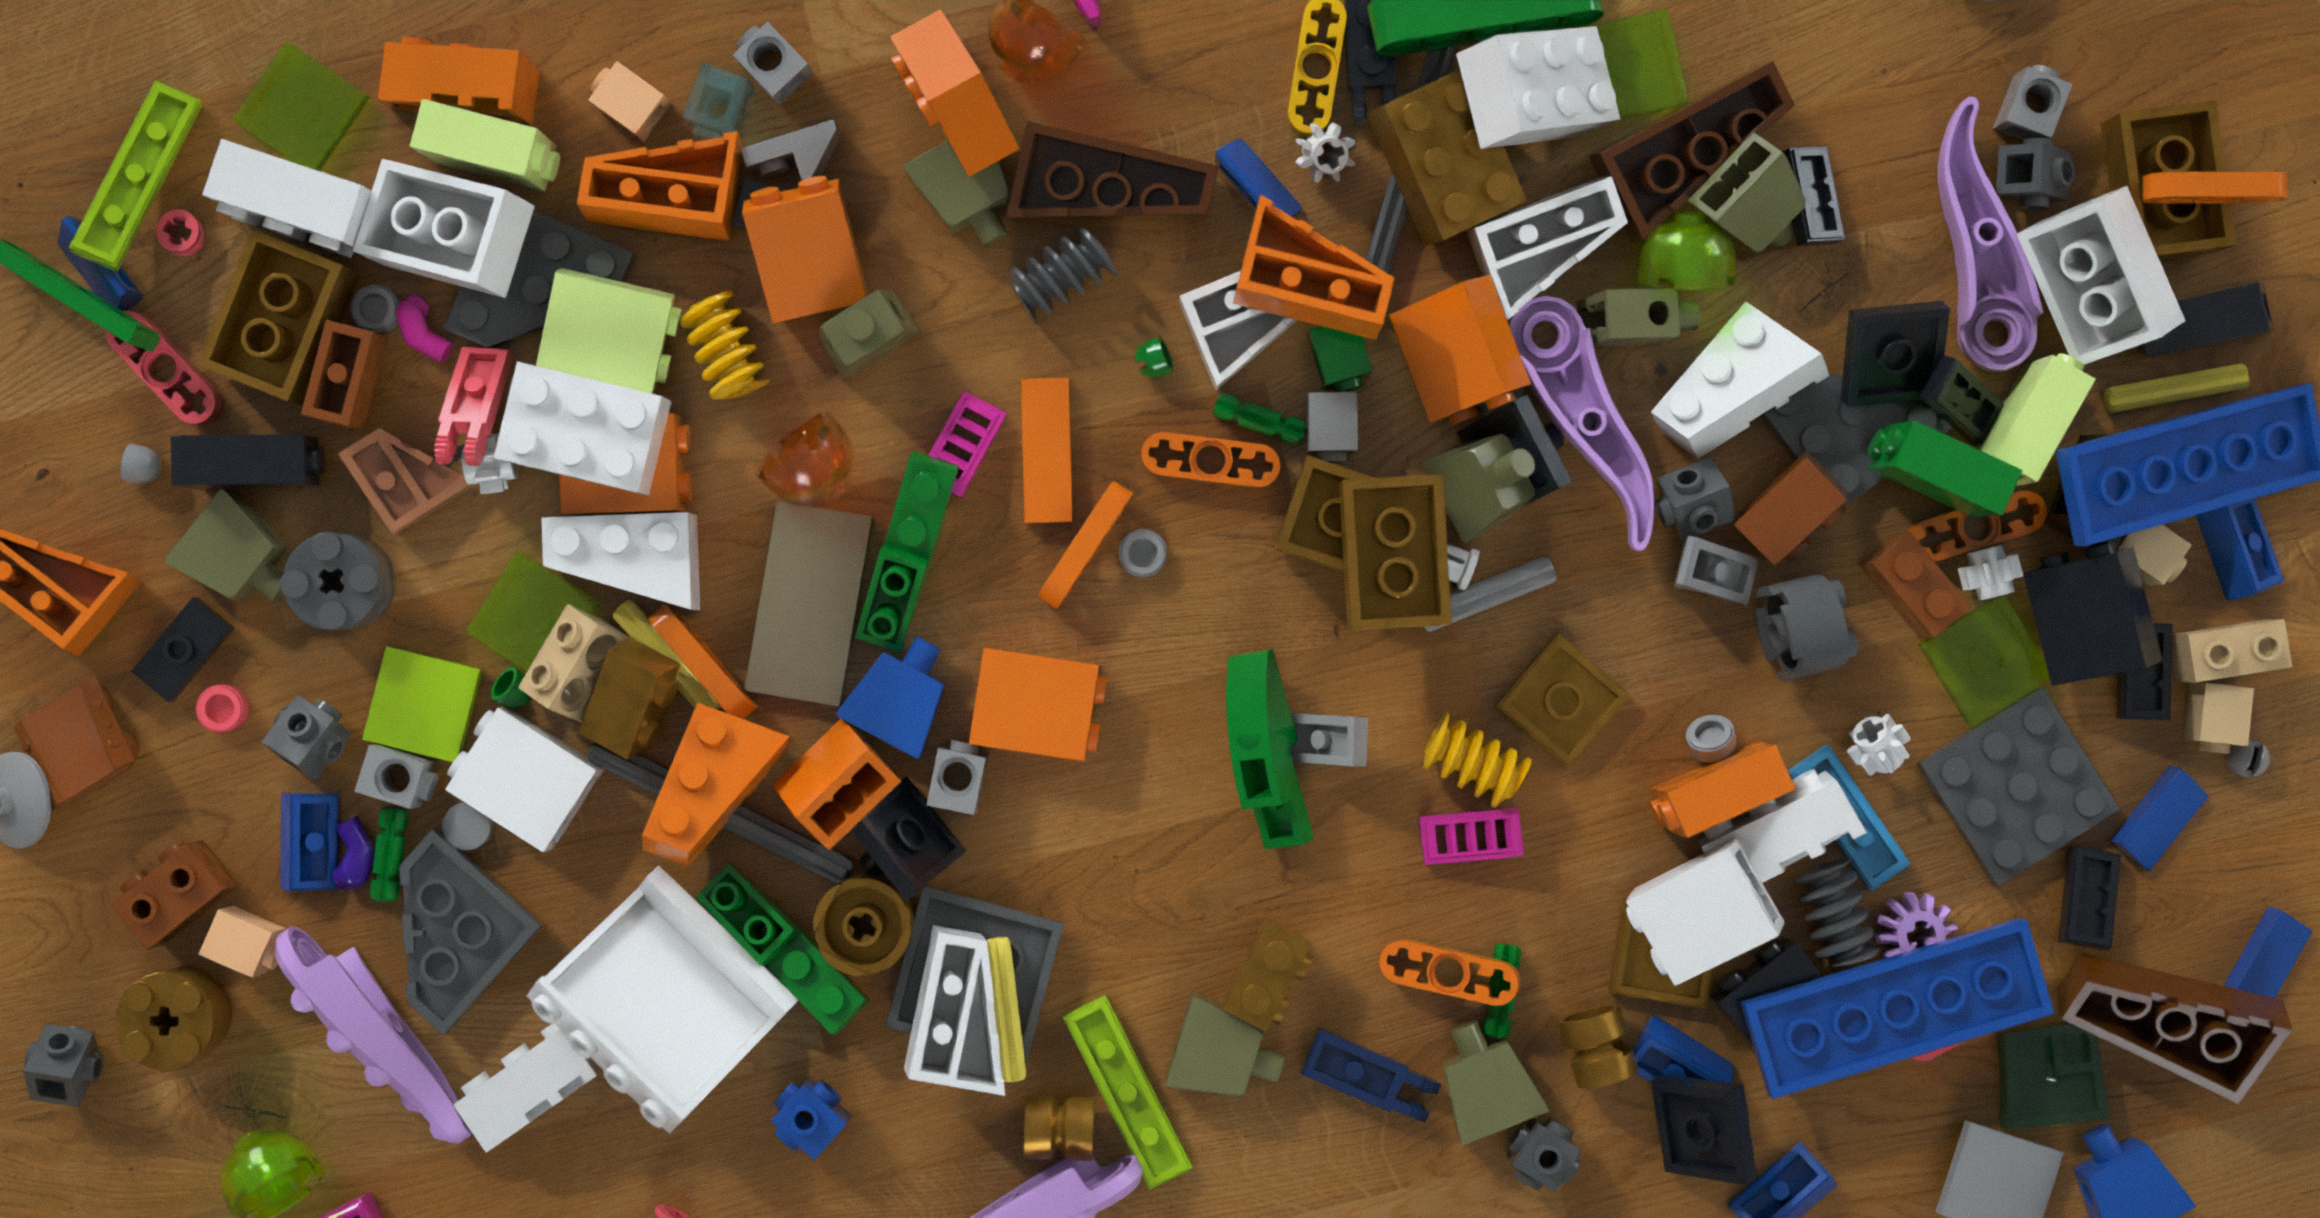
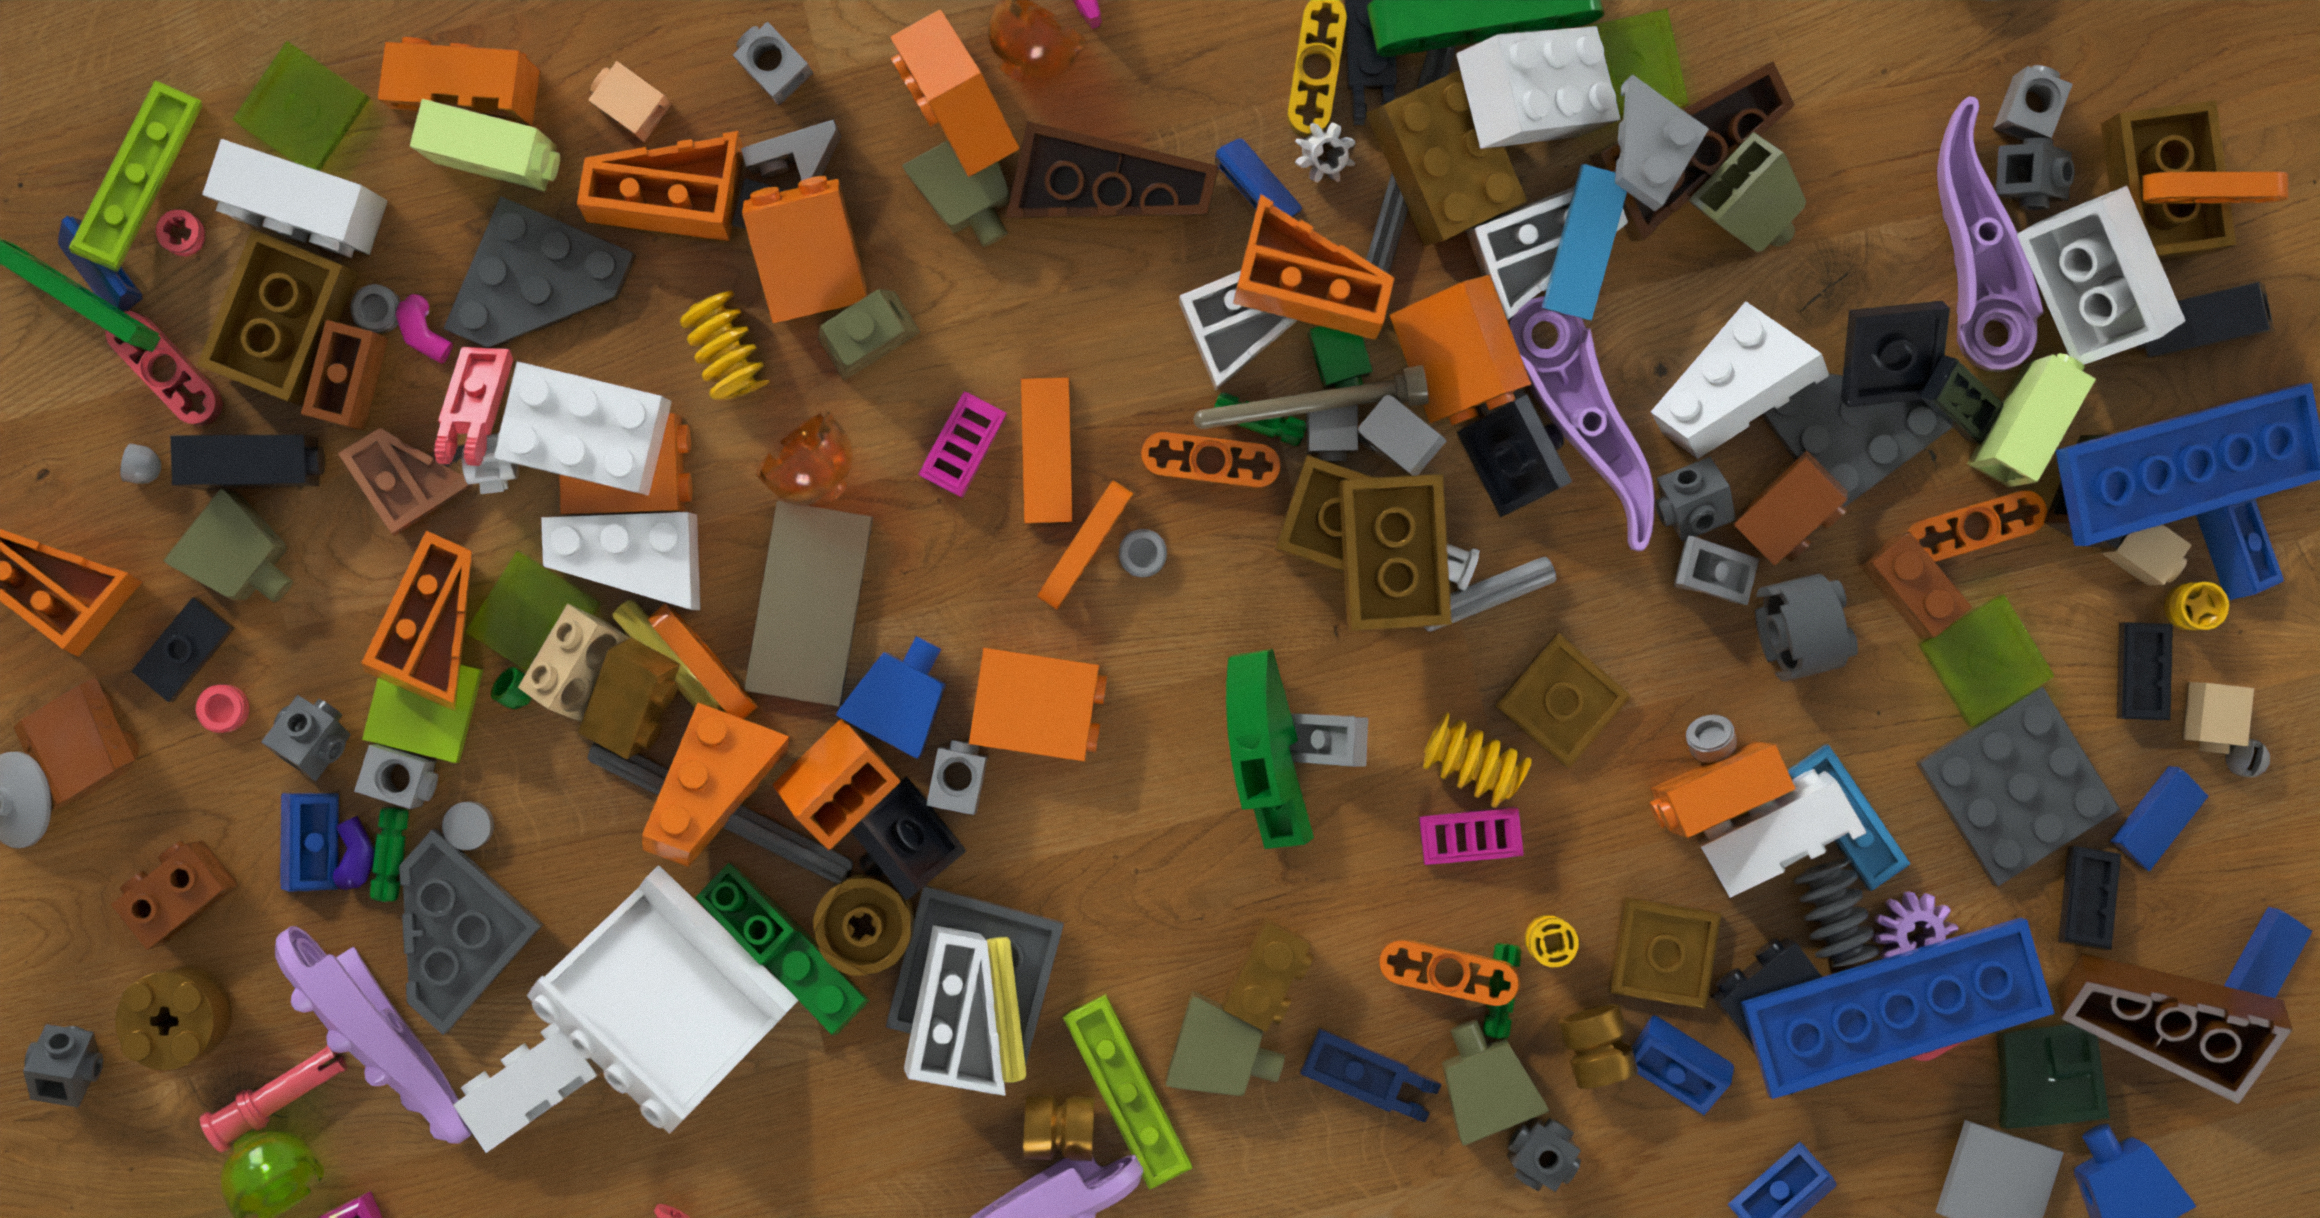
light nougat brick [198,905,286,978] -> none
dark grey brick [280,532,395,630] -> none
white brick [353,159,535,298] -> none
white brick [445,707,605,853] -> none
yellowish green brick [536,268,682,394] -> none
clear light blue brick [682,62,755,140] -> none
blue brick [771,1078,852,1160] -> none
green slope [855,451,959,653] -> none
dark grey piece [1009,226,1118,324] -> none
green hinge [1134,336,1174,378] -> none
olive torso [1422,434,1535,544] -> none
olive torso [1577,288,1700,348] -> none
white brick [1626,838,1785,986] -> none
clear neon green cylinder [1637,212,1737,290] -> none
black tile [1651,1074,1757,1185] -> none
black plate [1782,146,1845,246] -> none
white gear [1847,714,1911,776] -> none
green brick [1867,421,2023,517] -> none
white gear [1957,544,2024,600] -> none
black brick [2023,542,2162,686] -> none
light yellow axle [2103,363,2250,413] -> none
tan brick [2172,619,2292,683] -> none
none -> coral pin [199,1045,348,1153]
none -> orange wedge [361,531,473,711]
none -> dark tan piece [1193,365,1429,429]
none -> light grey slope [1358,394,1446,476]
none -> yellow wheel [1524,915,1579,967]
none -> dark azure tile [1542,164,1627,321]
none -> light grey wing [1615,74,1709,211]
none -> yellow wheel [2164,582,2229,631]

